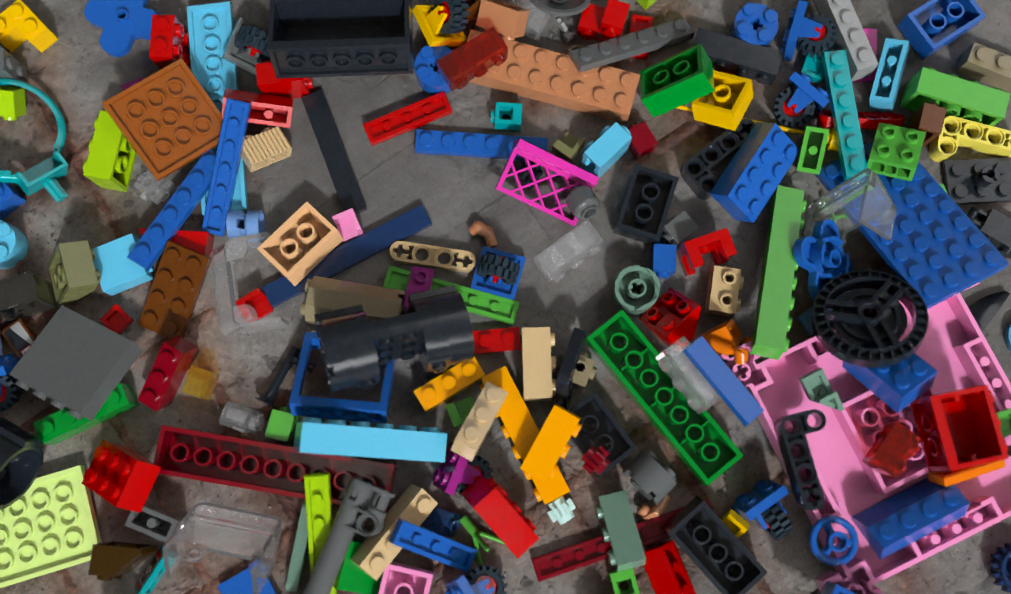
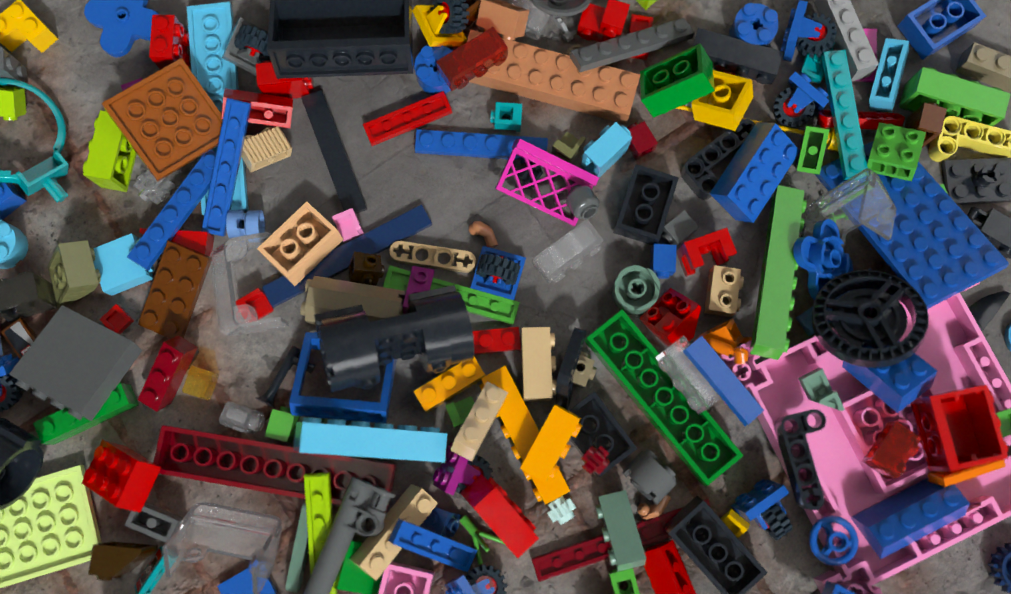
none -> dark brown brick [348,251,385,286]

